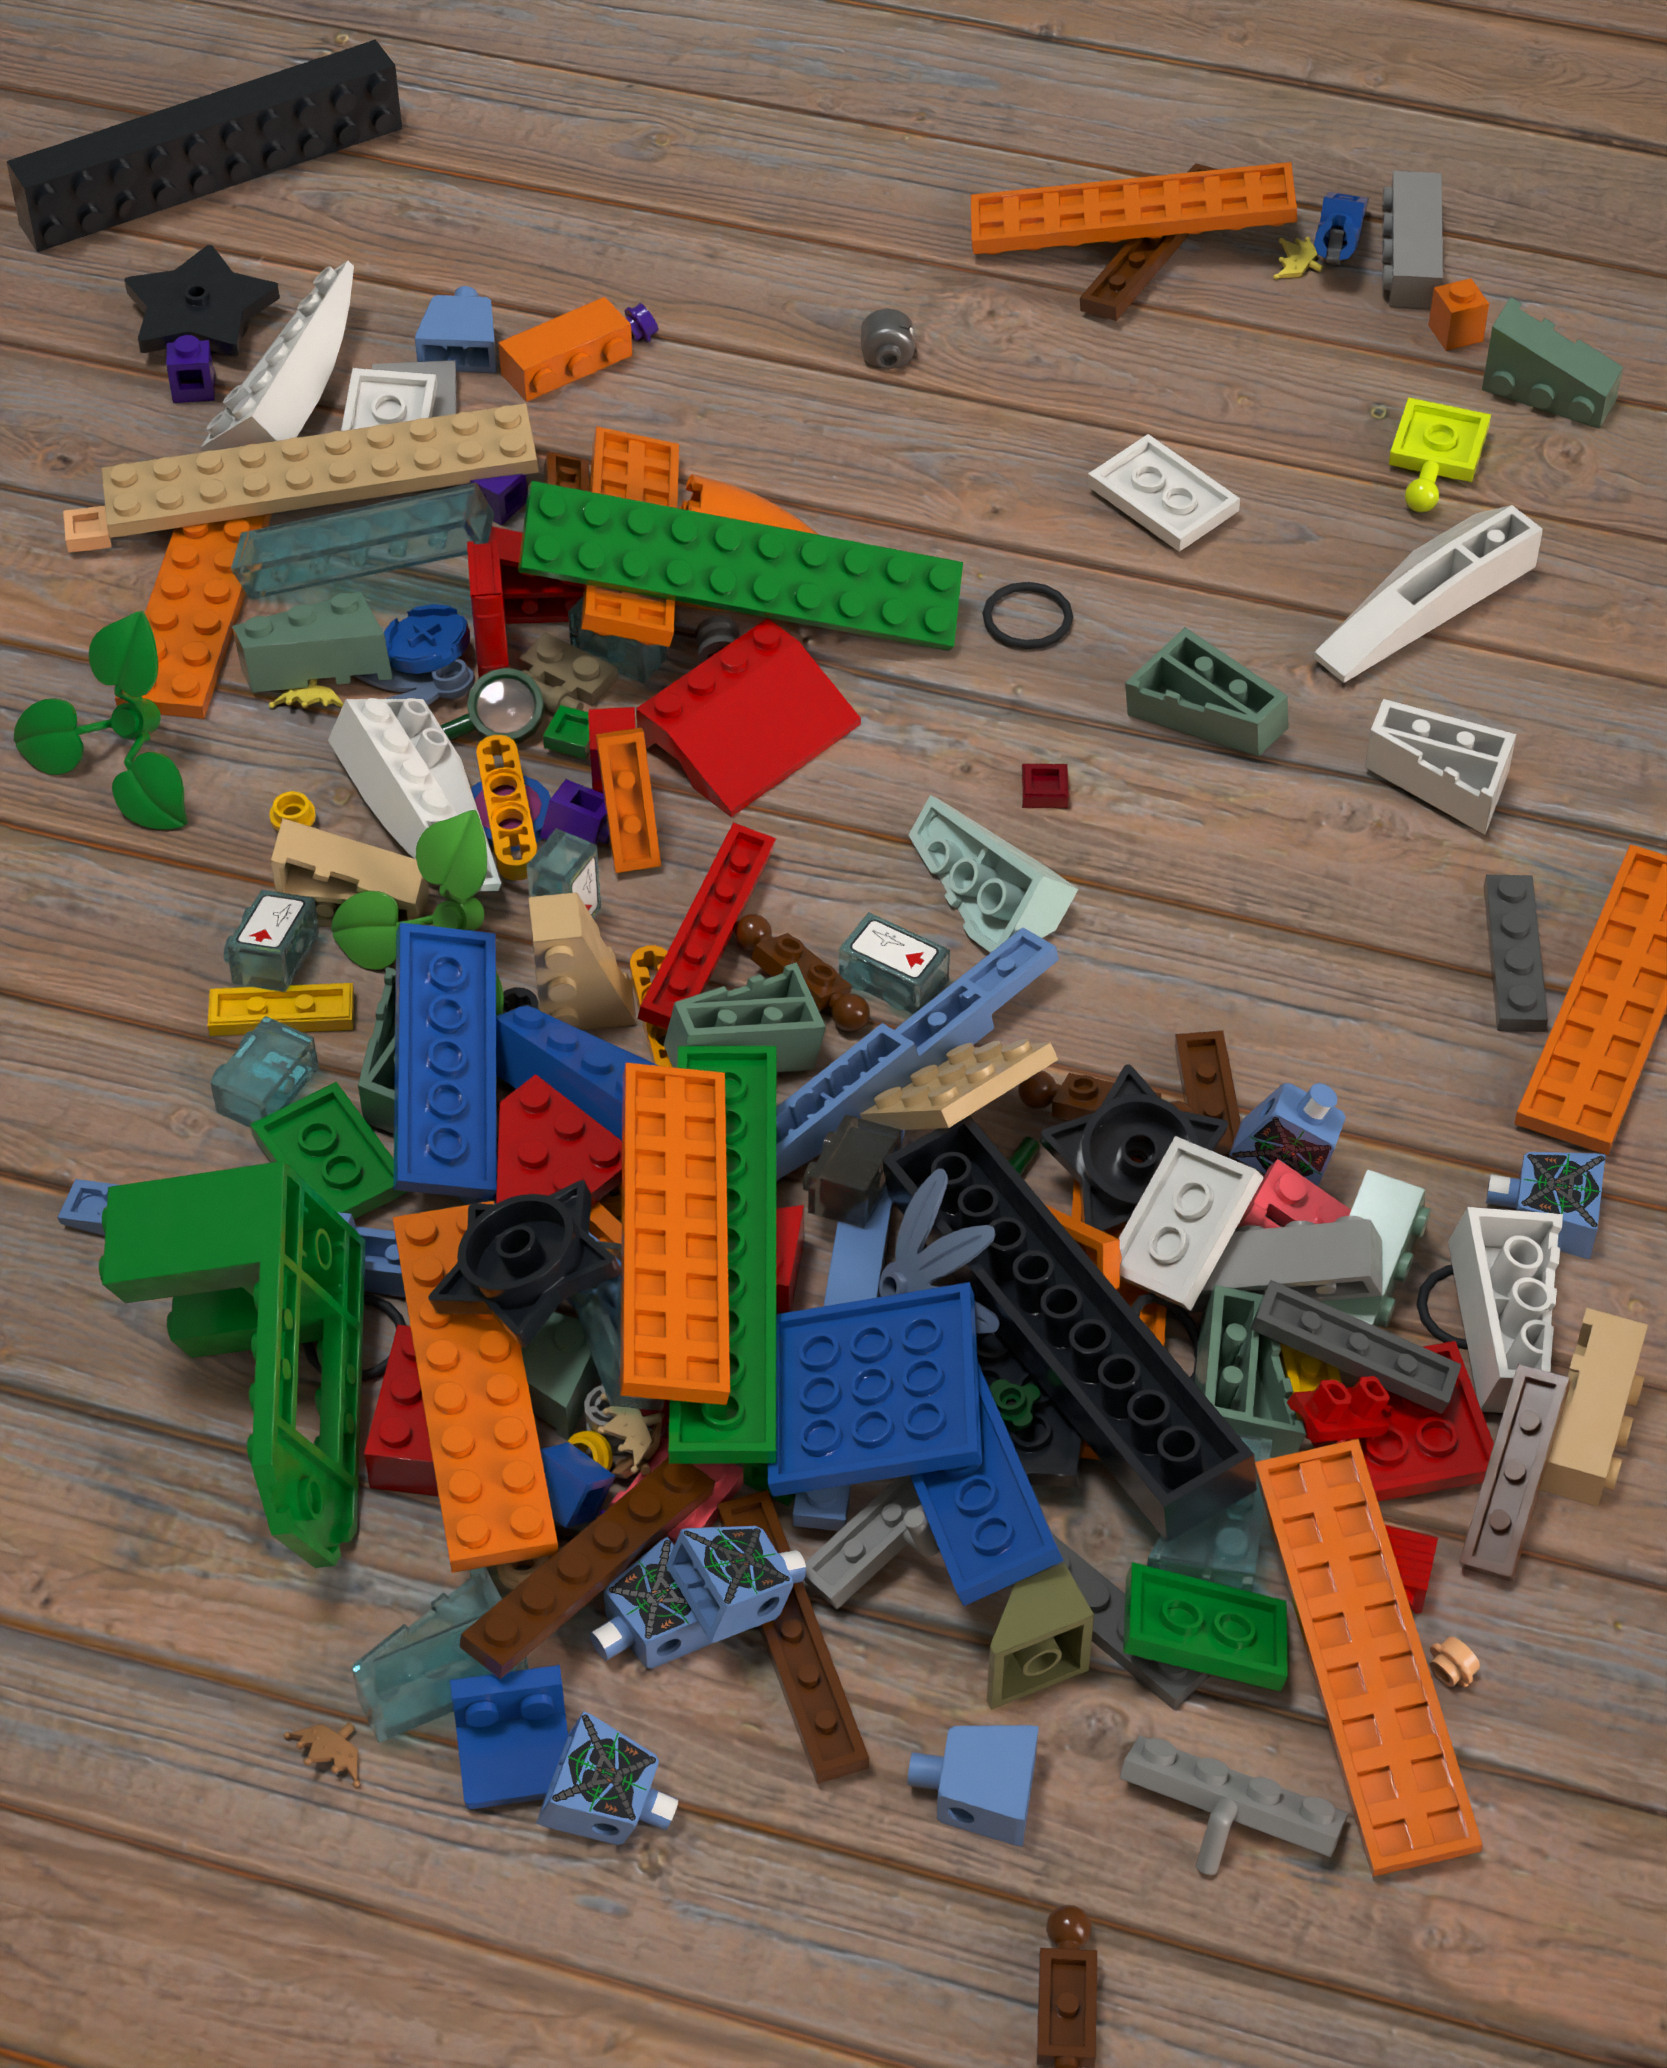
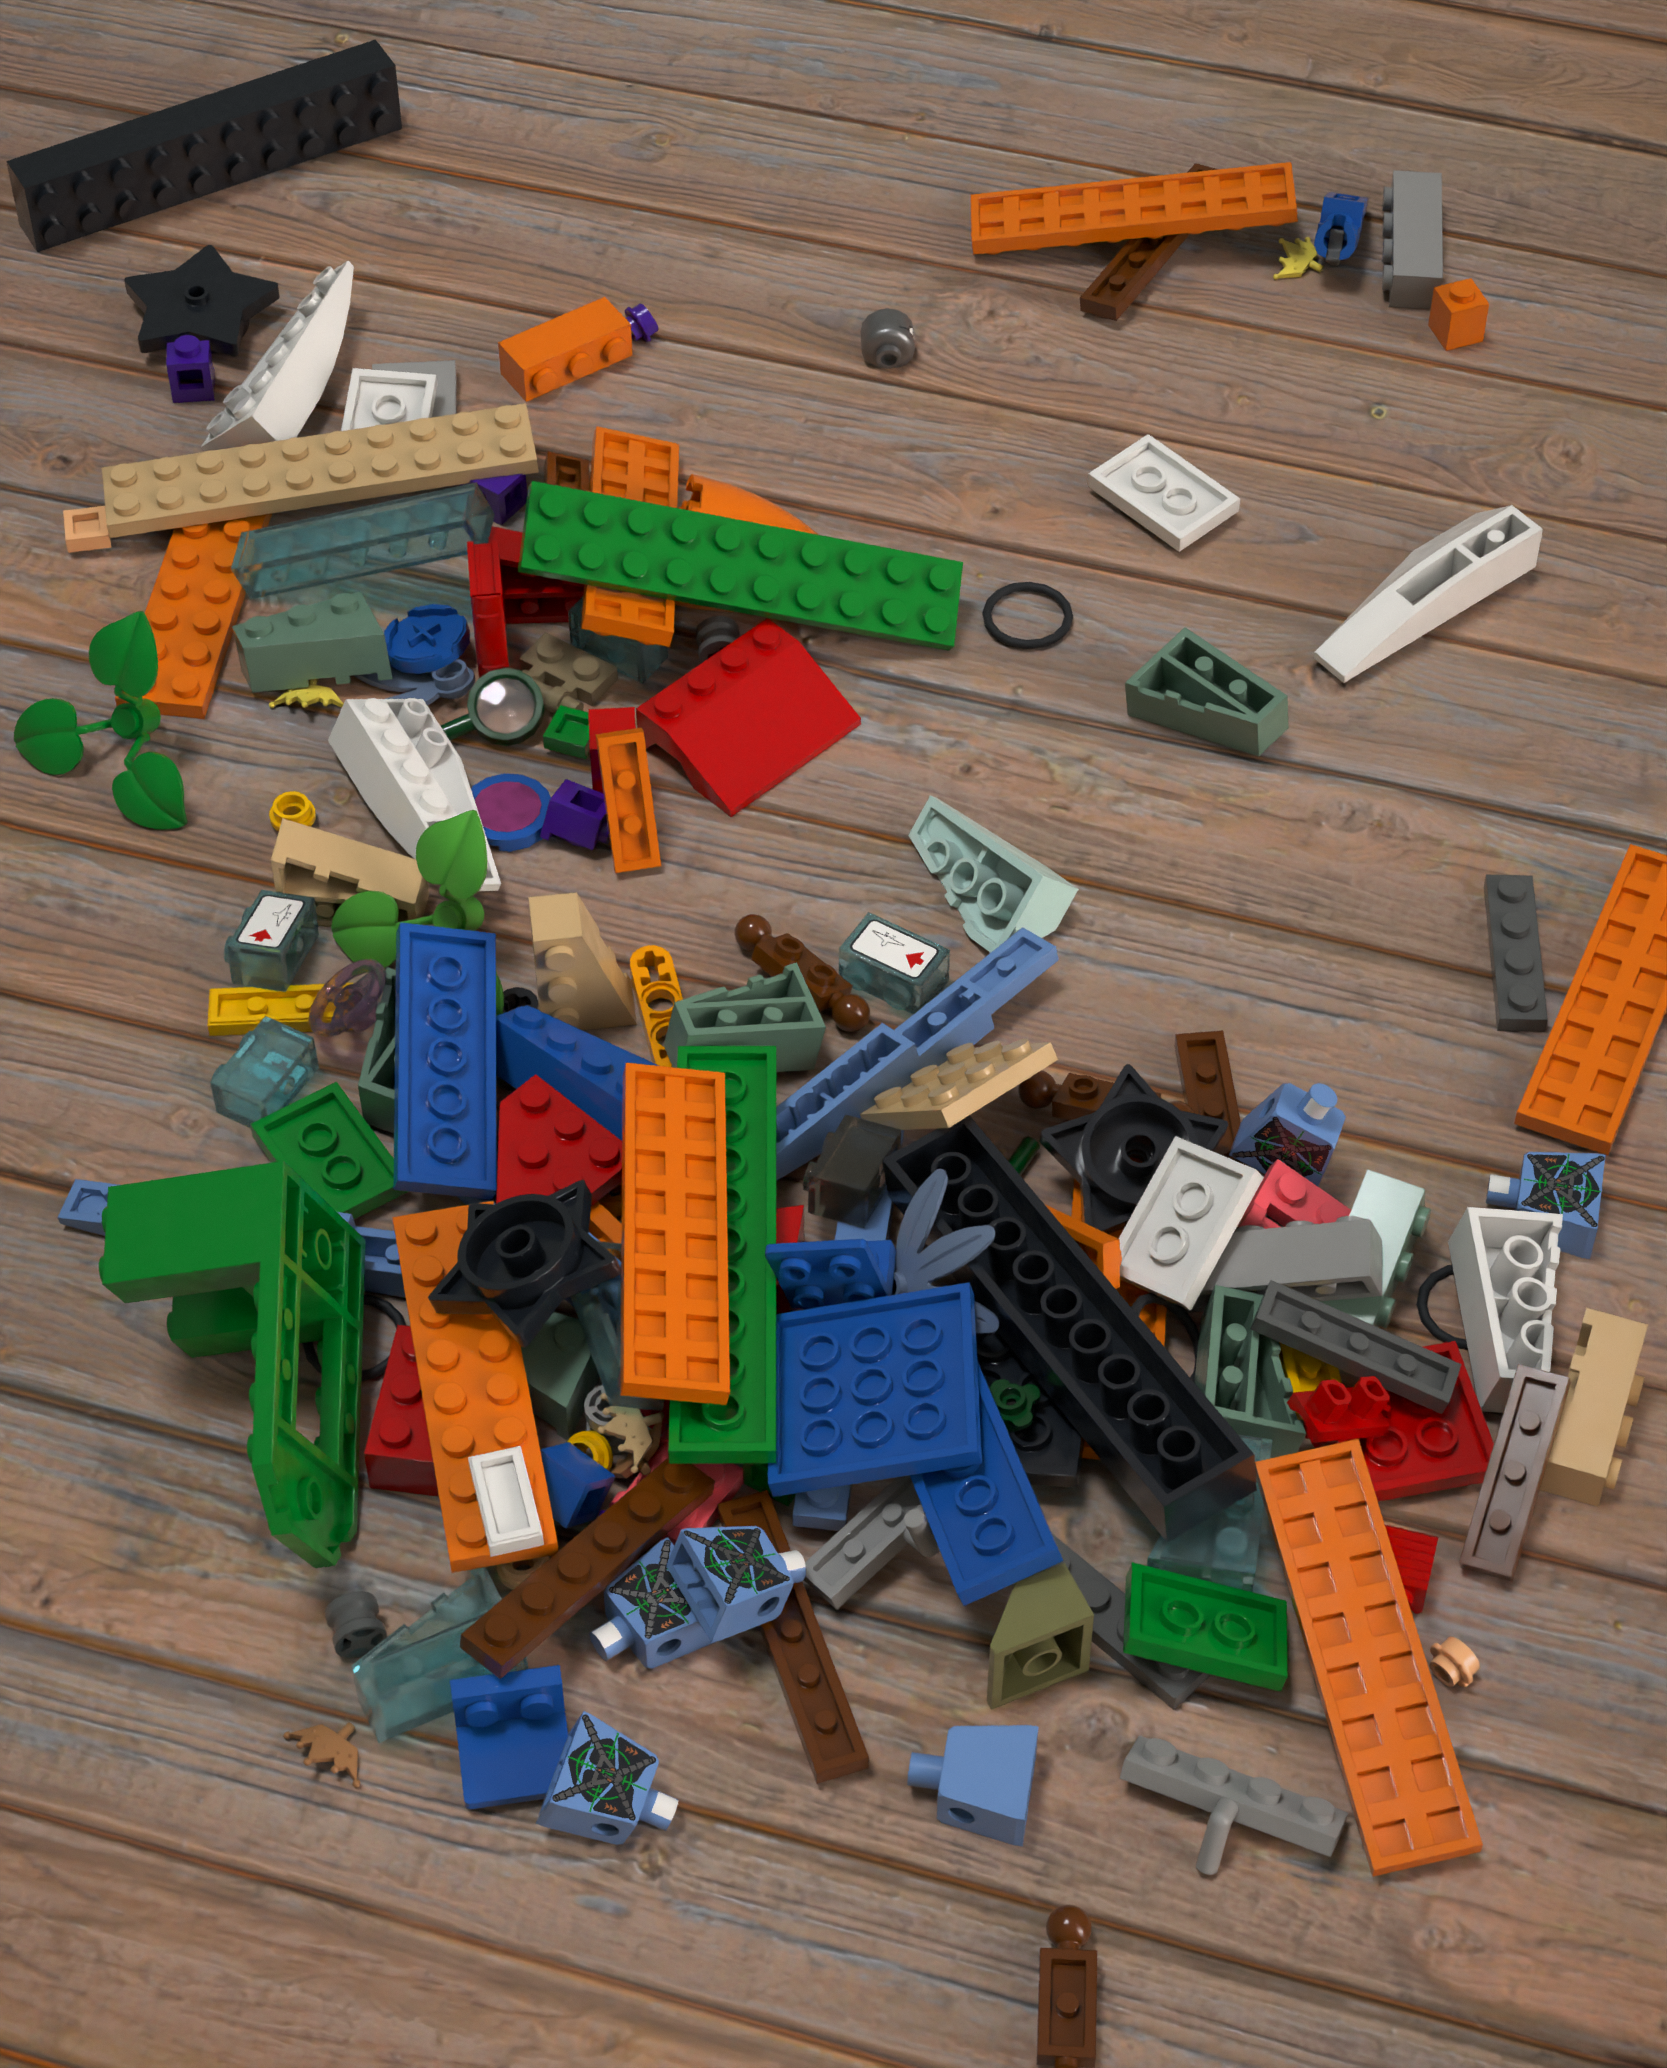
medium blue torso [415,286,497,373] -> none
light orange beam [476,735,539,881] -> none
clear light blue brick [527,828,601,918] -> none
red plate [637,822,776,1030] -> none
dark red tile [1021,764,1069,808] -> none
white wedge [1365,699,1516,835] -> none
neon yellow plate [1388,397,1491,513] -> none
sand green wedge [1482,297,1623,429] -> none
none -> piece [308,959,386,1037]
none -> dark grey wheel [324,1591,387,1658]
none -> white tile [468,1446,544,1557]
none -> blue bracket [765,1239,897,1310]

